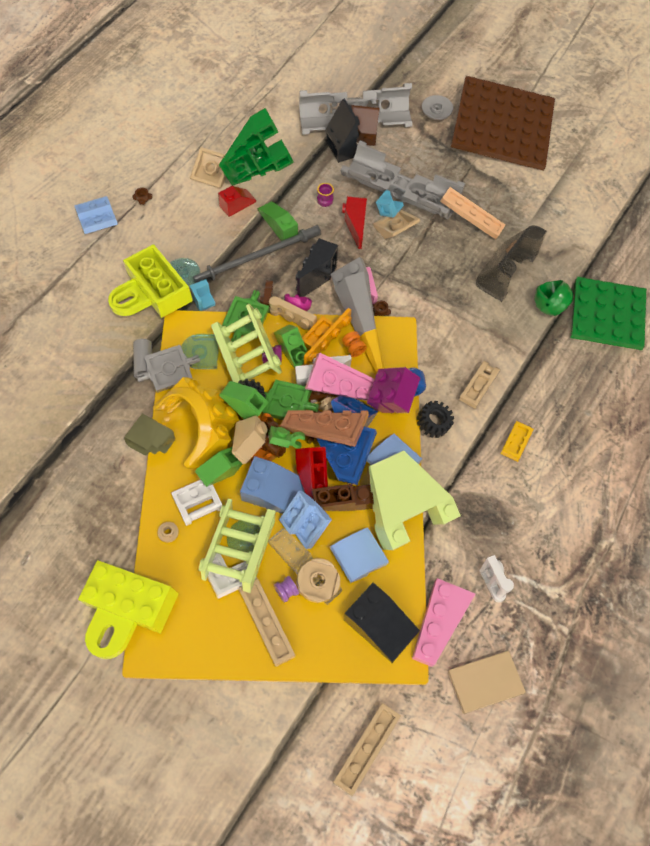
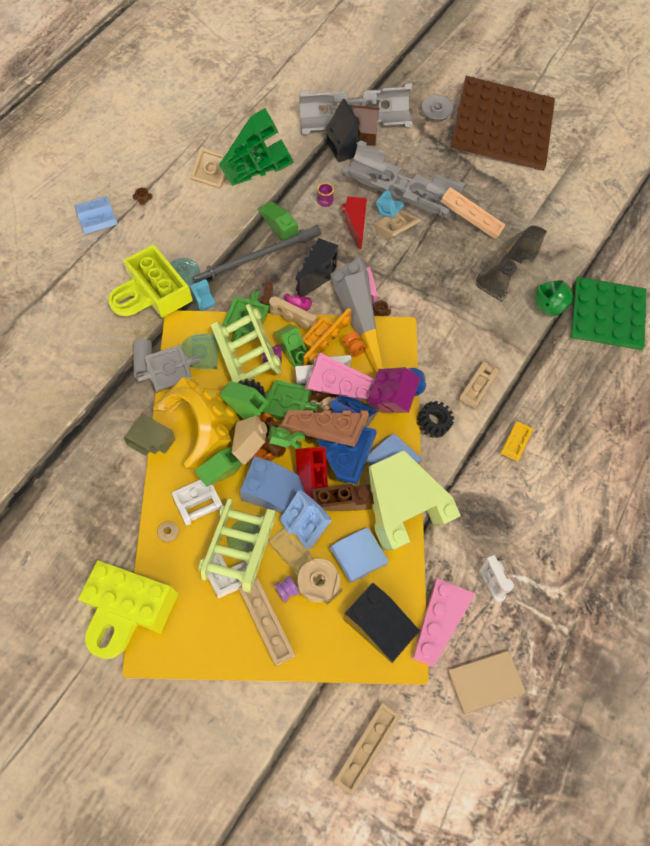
red slope [218,186,256,217] -> none

